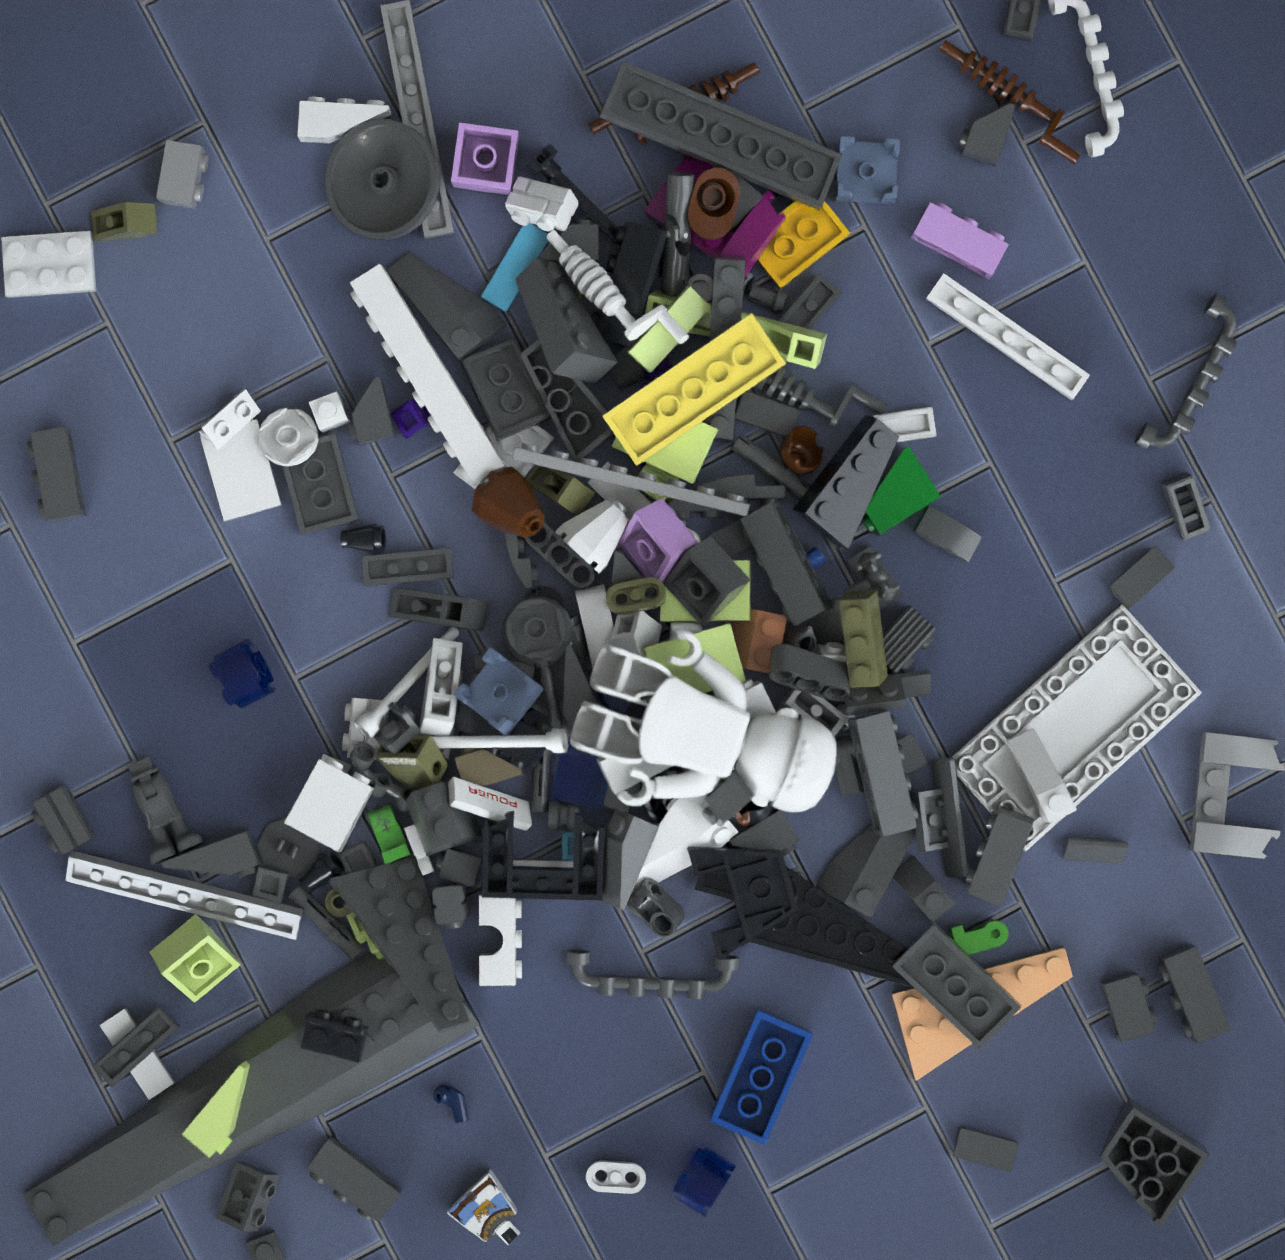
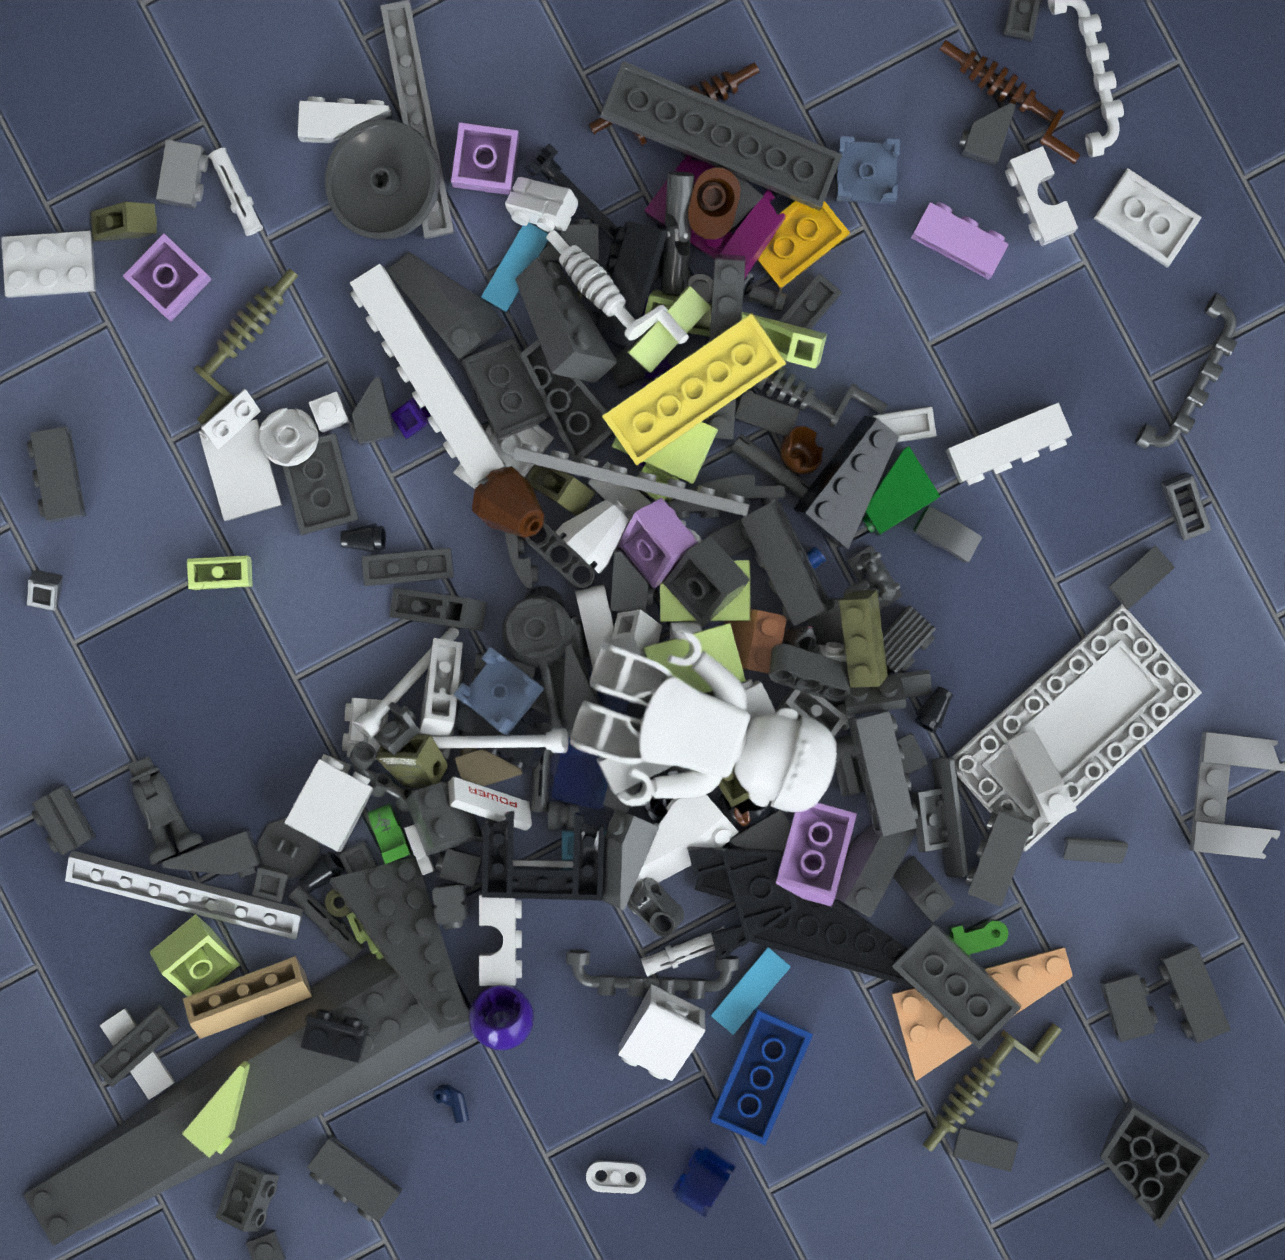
clear blue brick [209,639,275,709] -> none
torso [447,1169,520,1245] -> none
olive plate [606,577,666,615] -> none
dark grey slope [701,772,755,828] -> none
white plate [926,273,1090,400] -> none
none -> dark grey slope [27,570,63,611]
none -> lavender brick [123,233,212,321]
none -> tan brick [183,956,312,1039]
none -> yellowish green brick [187,556,253,590]
none -> olive piece [194,268,298,424]
none -> white pin [208,148,263,236]
none -> dark purple wheel [469,985,534,1051]
none -> white slope [618,984,705,1081]
none -> white pin [641,926,724,977]
none -> medium azure tile [710,947,791,1035]
none -> lavender slope [776,803,857,906]
none -> black cone [915,687,953,733]
none -> olive piece [922,1023,1062,1152]
none -> white brick [946,403,1072,486]
none -> white arch [1005,146,1078,246]
none -> white tile [1094,168,1202,268]

